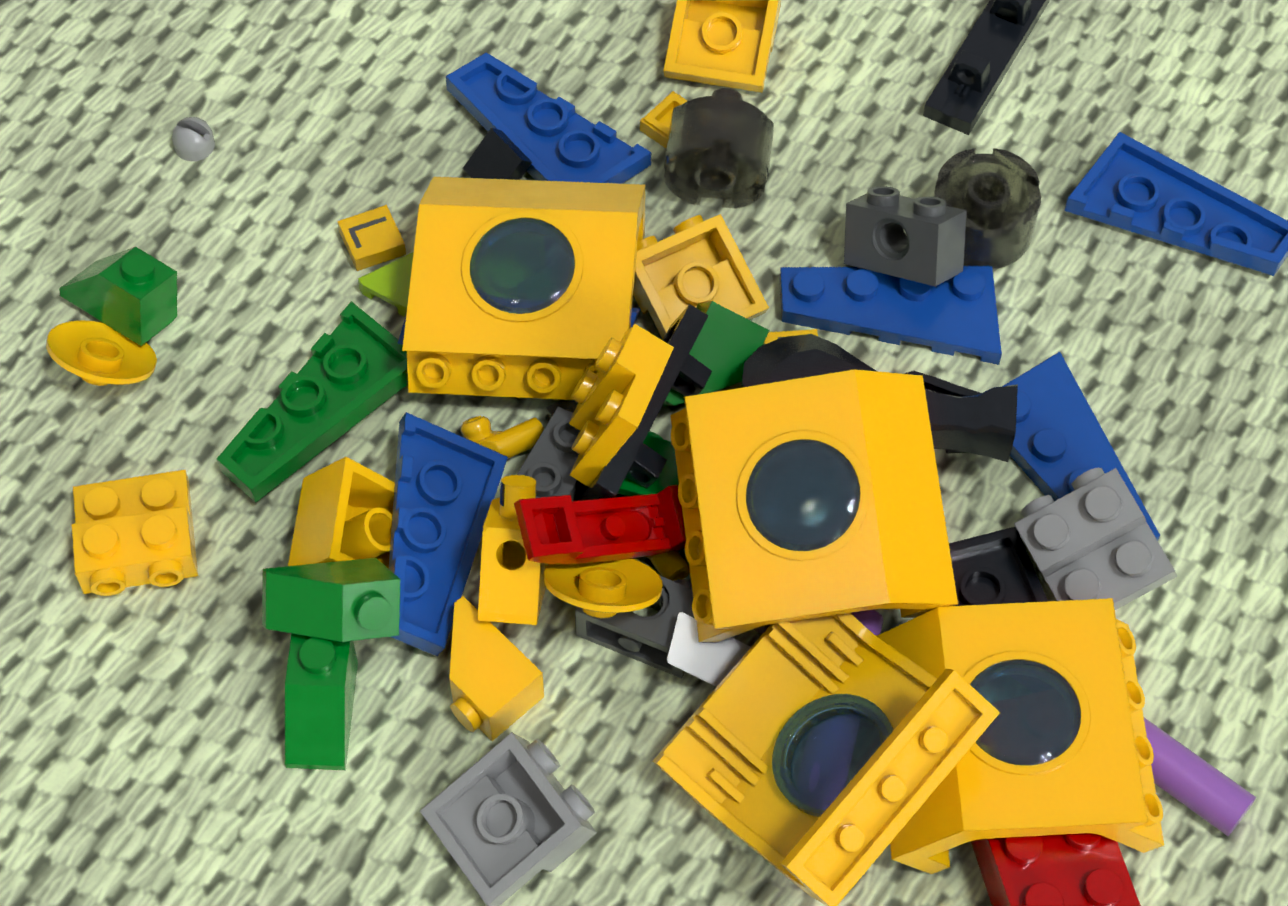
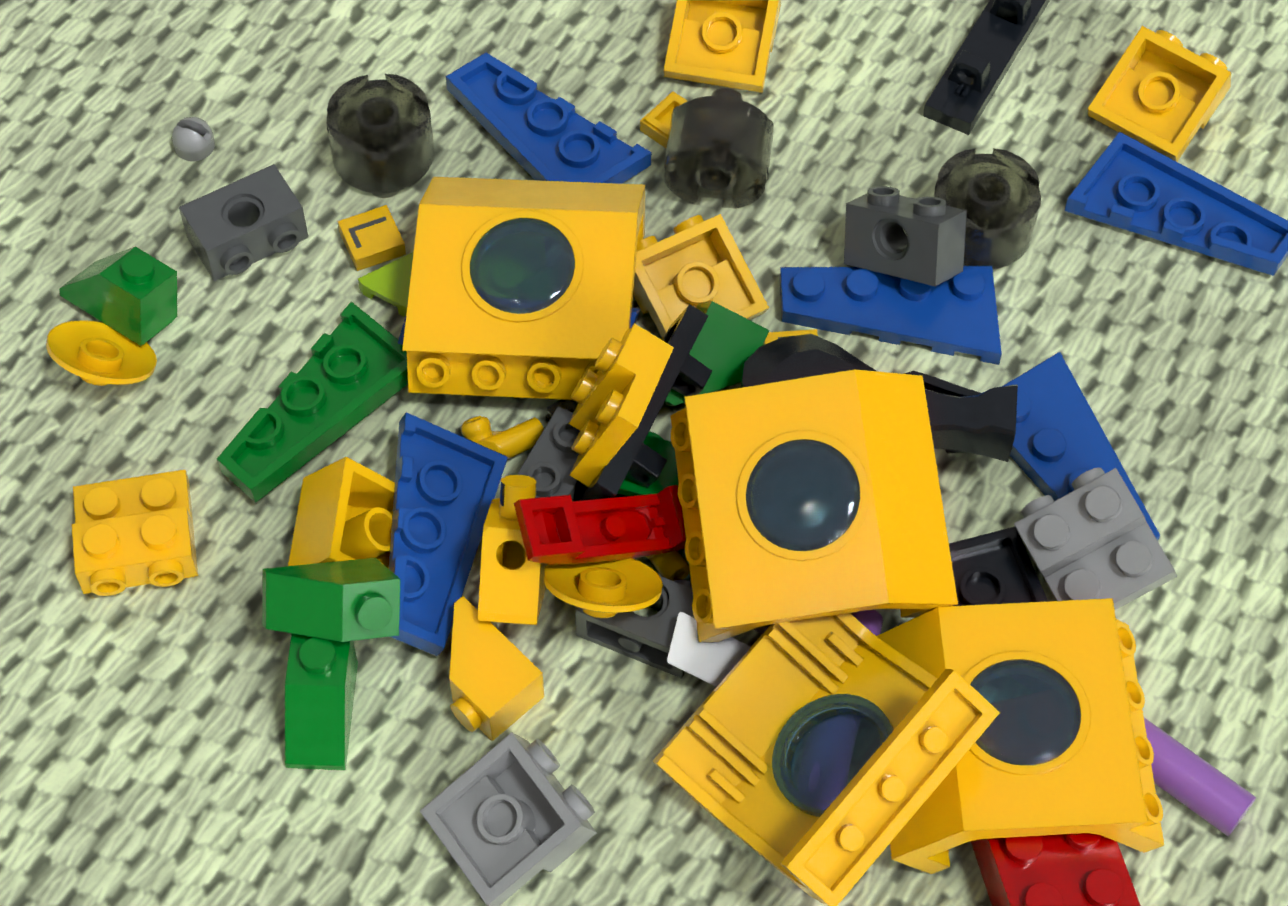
black tile [462,128,532,180] -> none
none -> dark grey brick [179,164,309,281]
none -> clear smoke brick [326,74,435,198]
none -> yellow plate [1088,26,1231,162]

